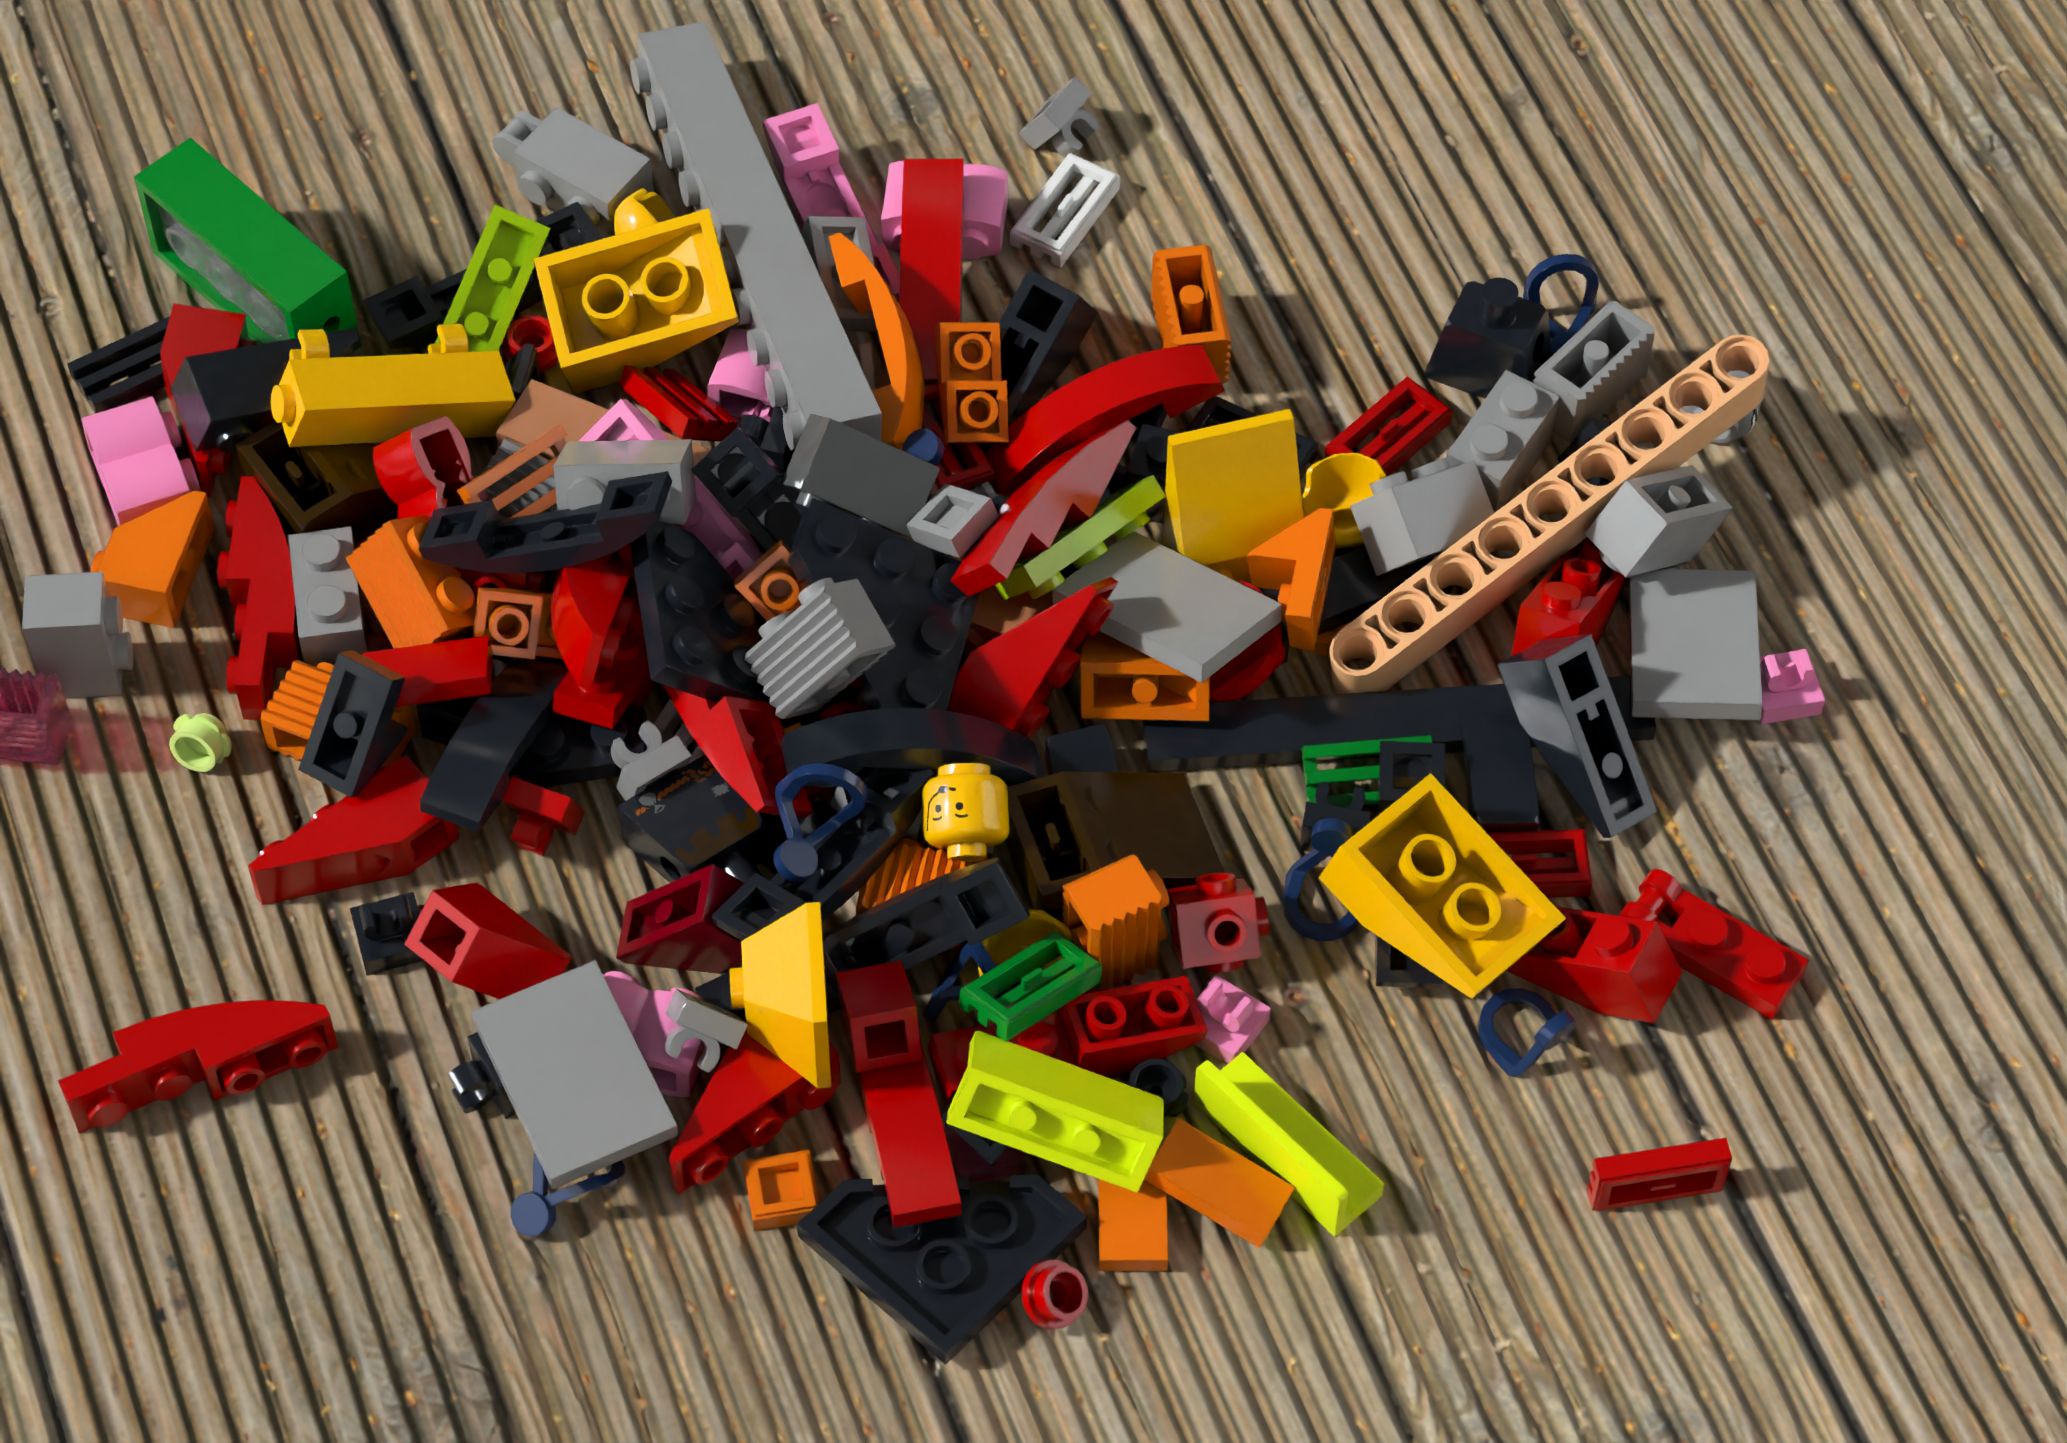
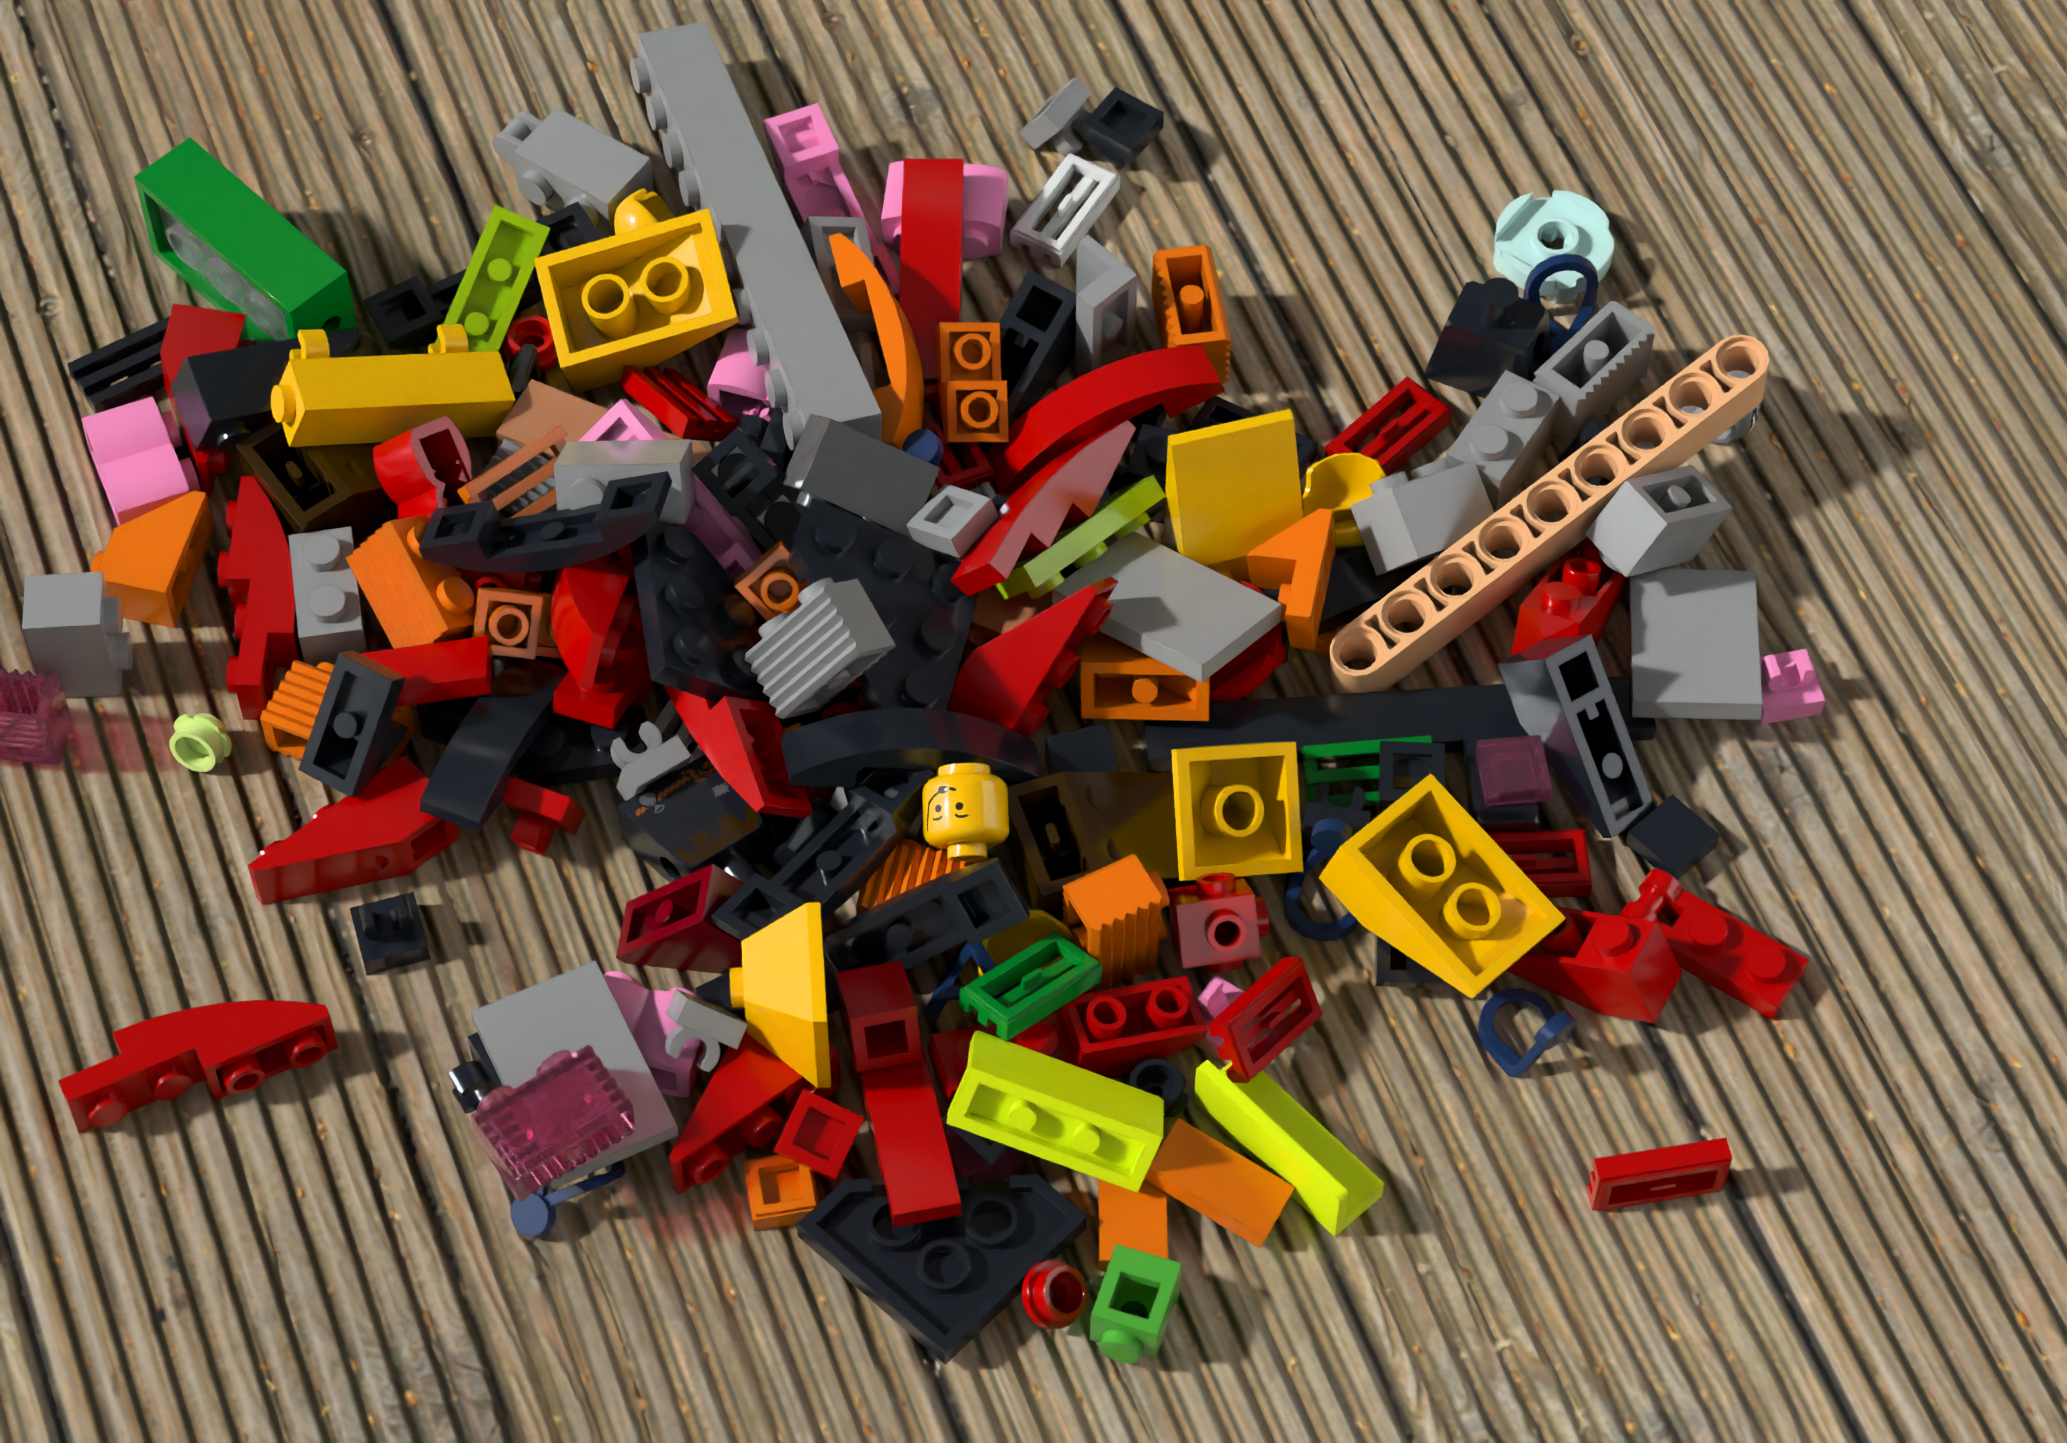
red slope [404,882,572,999] -> none
dark blue piece [774,763,868,882] -> none
none -> clear pink brick [471,1045,636,1201]
none -> red tile [773,1088,864,1181]
none -> light grey panel [1075,235,1137,375]
none -> black tile [1082,87,1164,169]
none -> bright green brick [1090,1244,1182,1363]
none -> yellow slope [1171,742,1304,881]
none -> red tile [1208,957,1323,1083]
none -> clear pink tile [1475,735,1552,806]
none -> light aqua plate [1494,190,1614,304]
none -> black tile [1626,794,1720,880]

